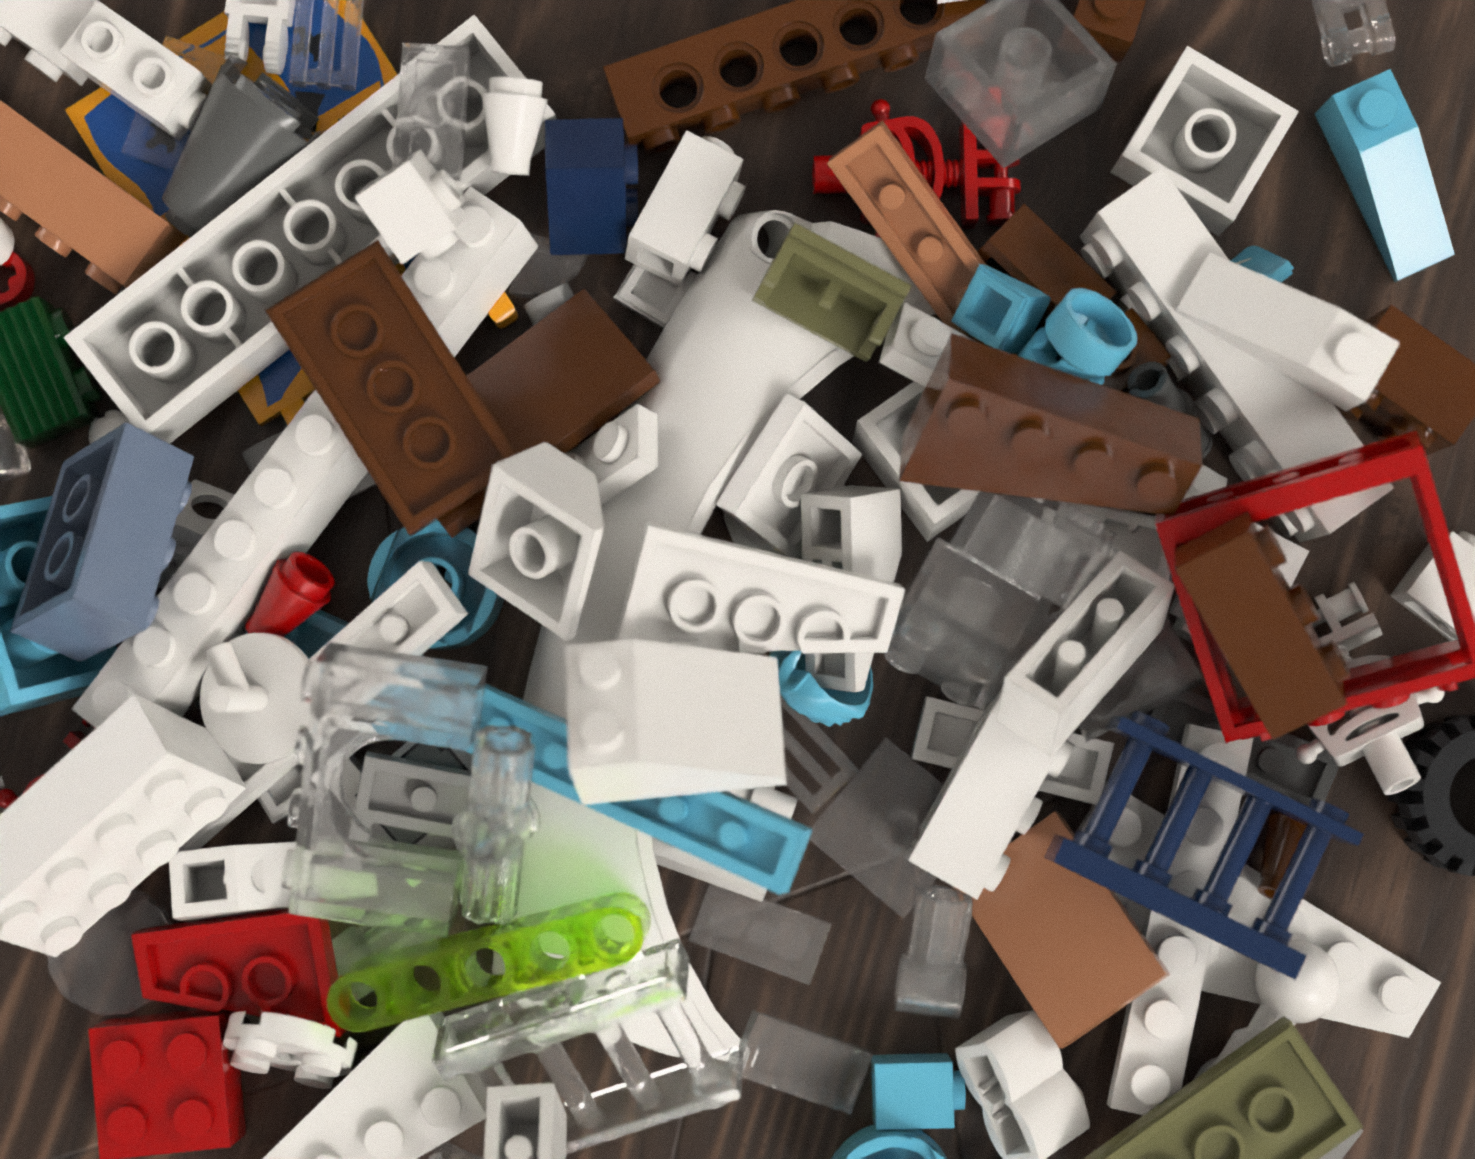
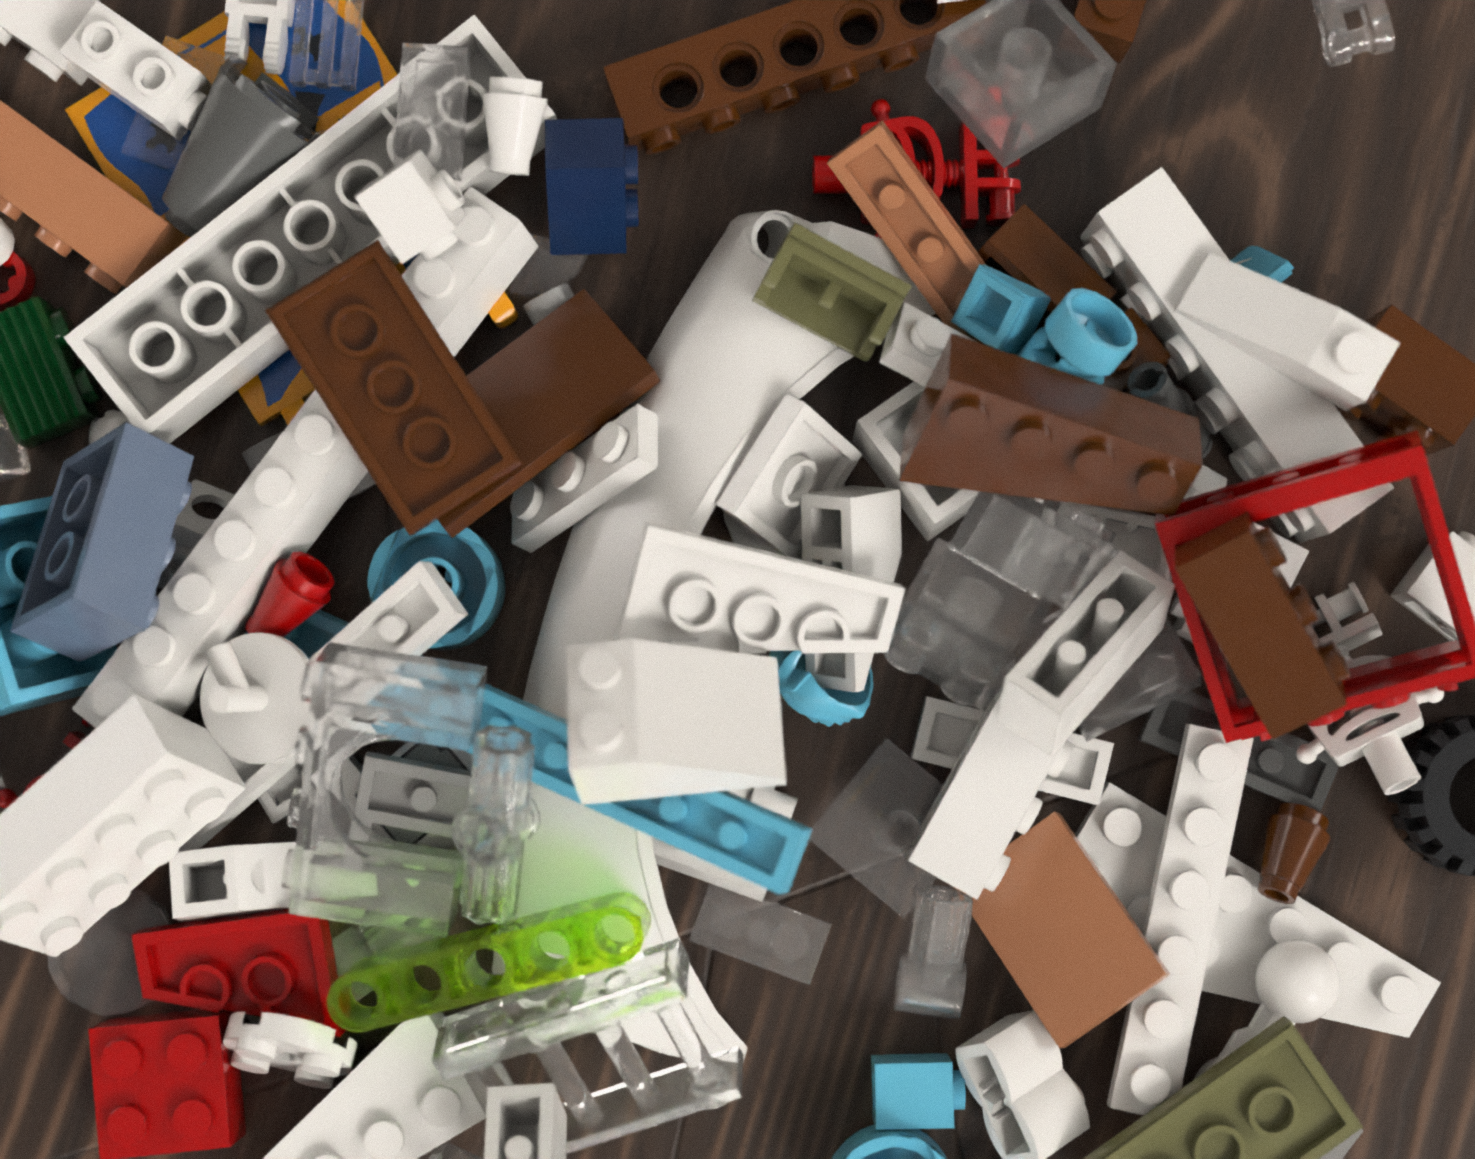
white slope [468,442,604,641] -> none
white tile [614,264,697,330] -> none
white brick [625,130,746,287] -> none
clear tile [729,1009,873,1114] -> none
clear tile [780,695,859,814] -> none
dark blue fence [1044,710,1364,980] -> none
white brick [1110,46,1299,236] -> none
slope [1315,69,1455,282] -> none

